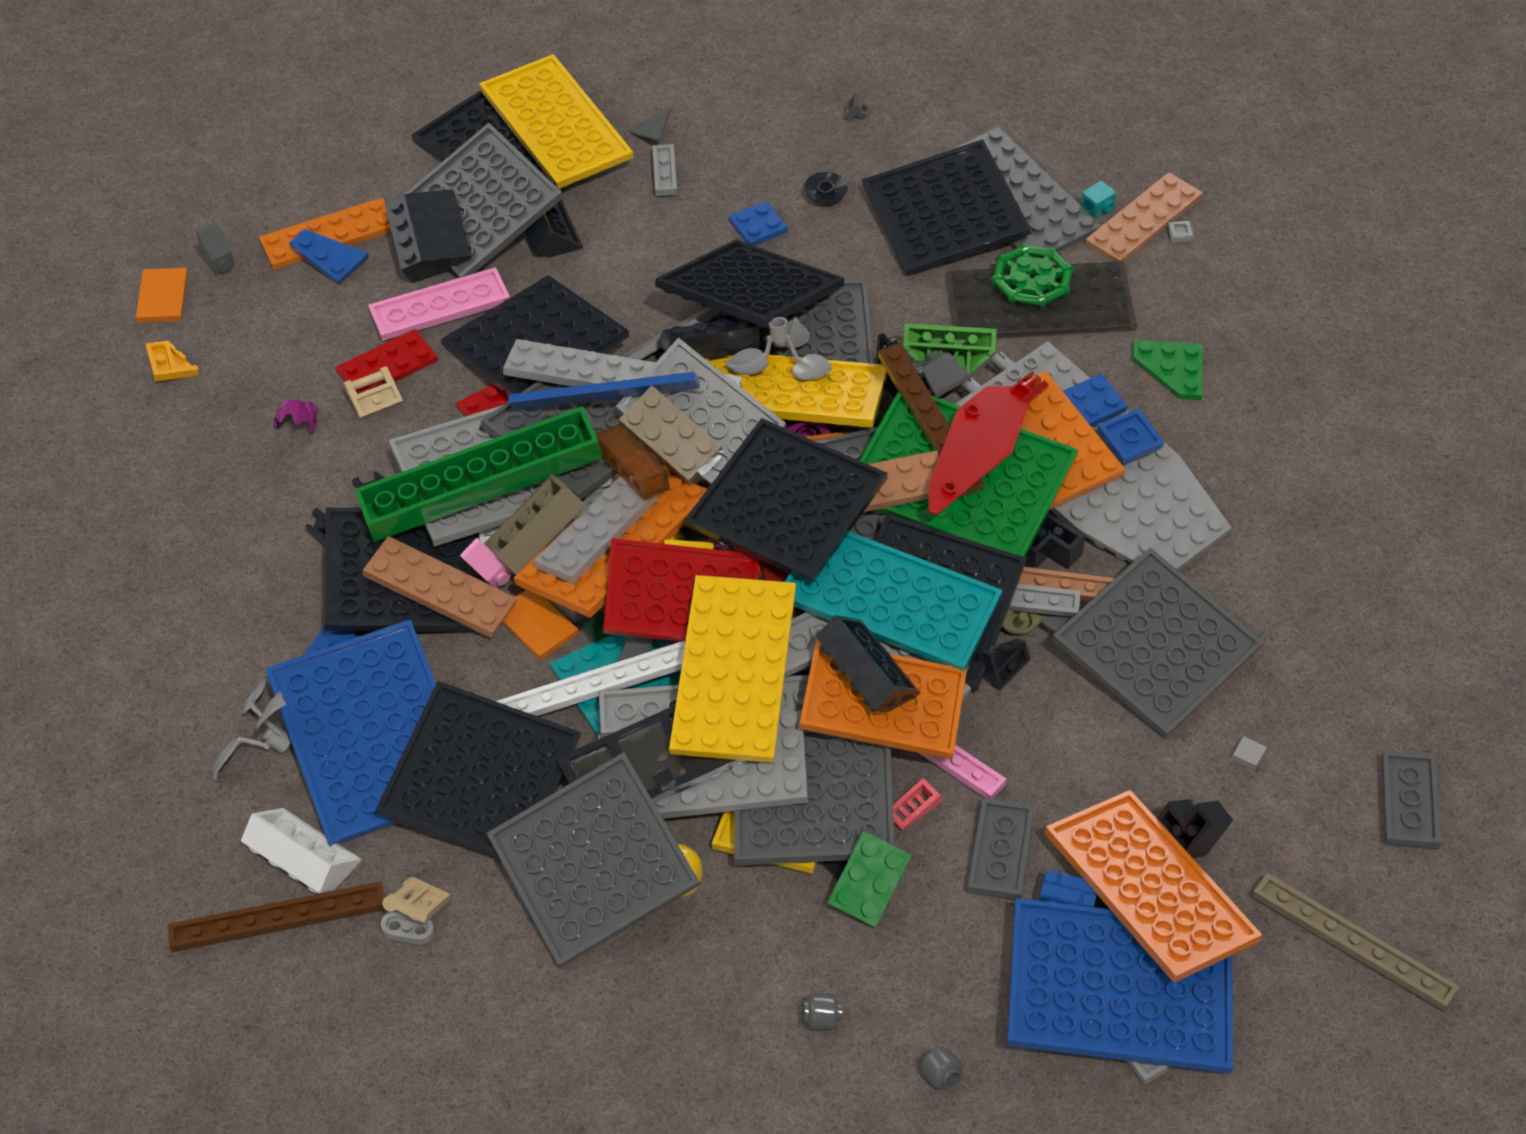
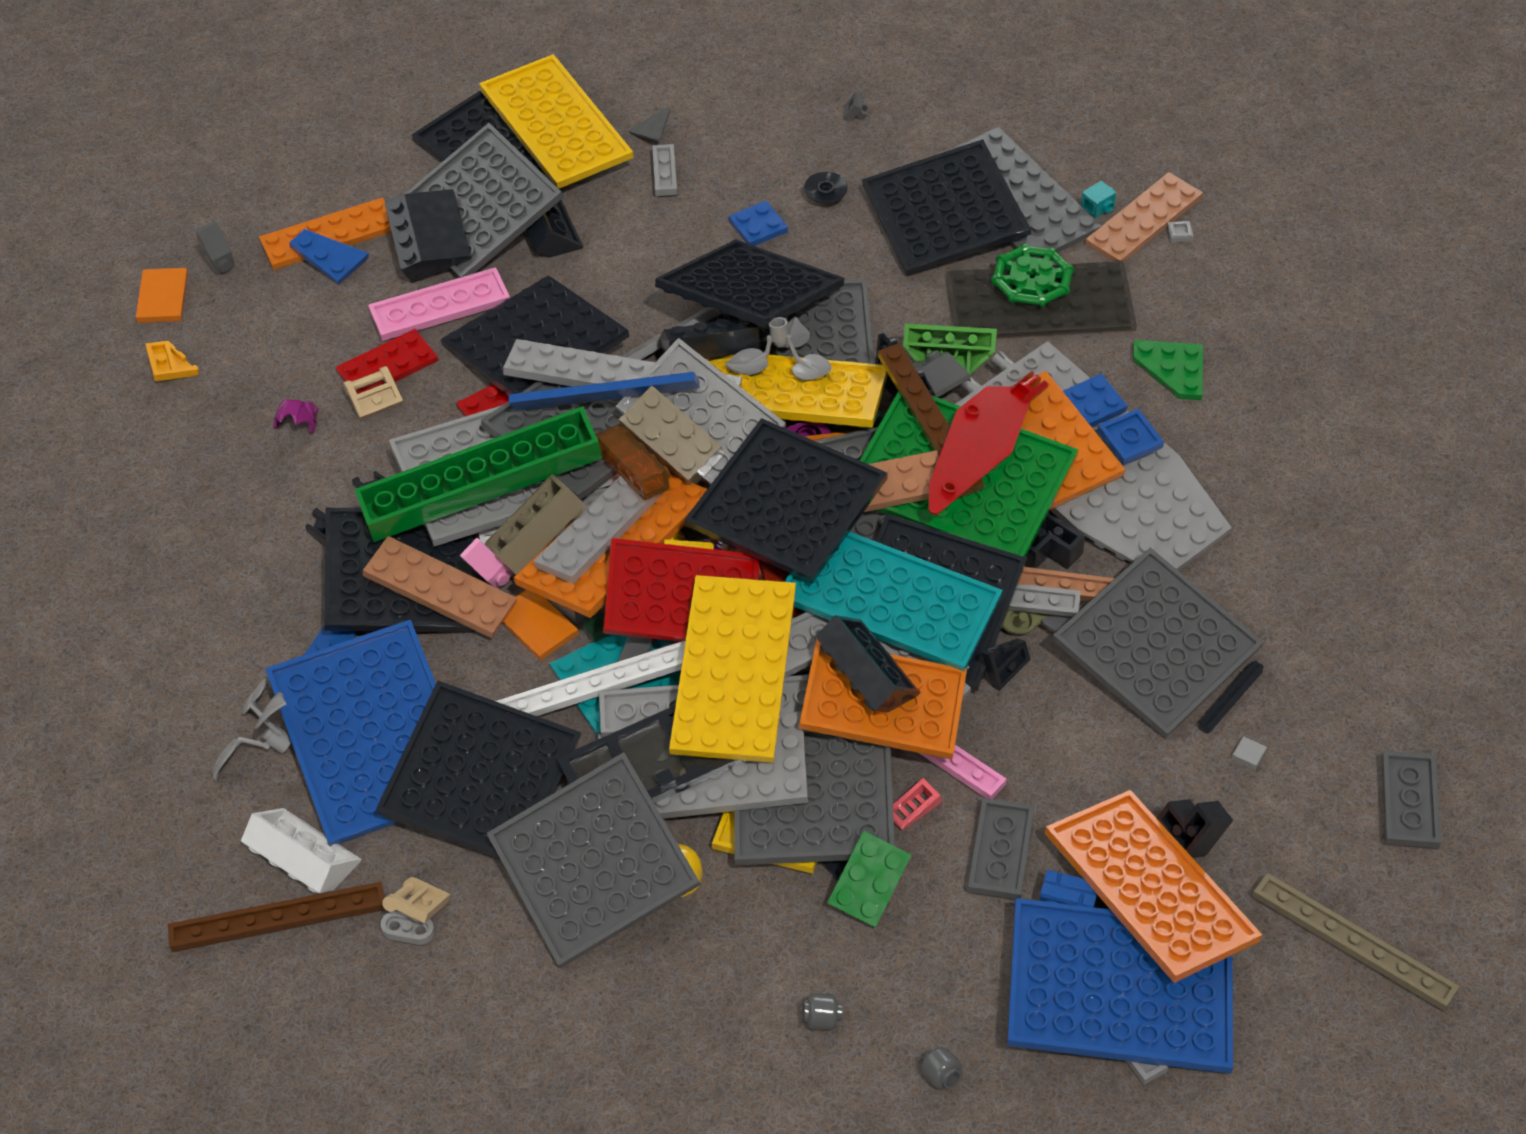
none -> black axle [1198,661,1264,734]

